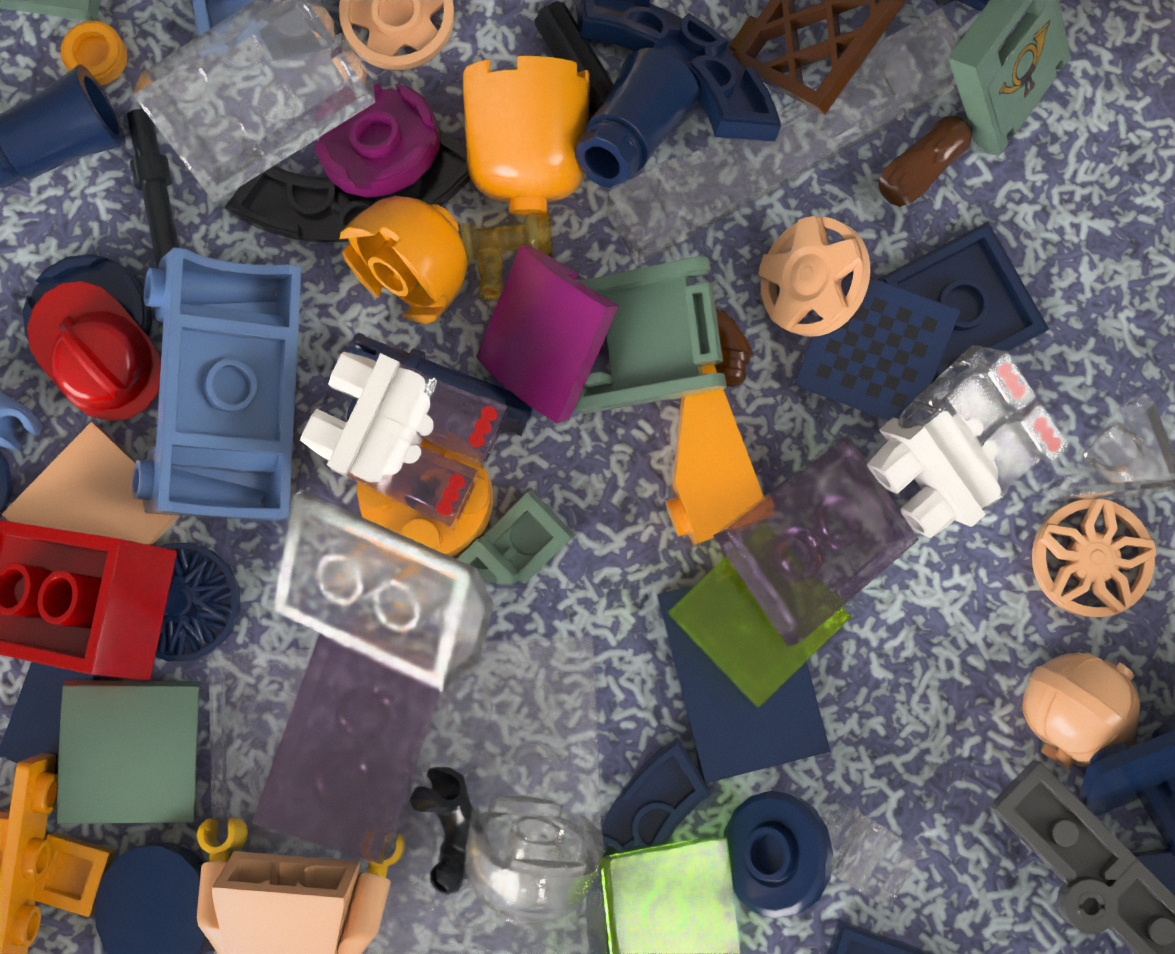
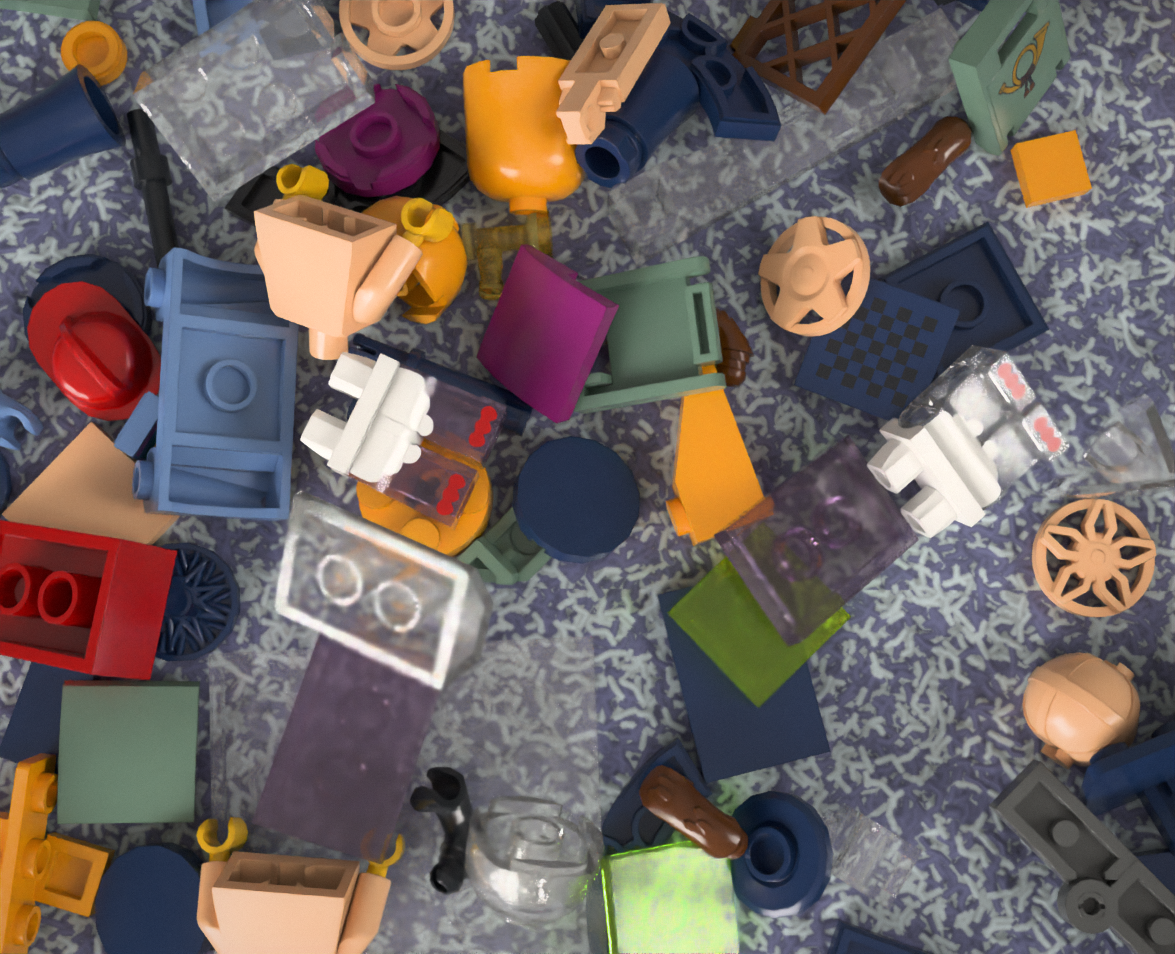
none -> medium blue tile [114,391,159,461]
none -> light nougat torso [254,164,454,360]
none -> dark blue tile [512,436,640,564]
none -> light nougat hinge [556,3,671,144]
none -> reddish brown piece [639,765,748,860]
none -> light orange tile [1010,130,1092,208]

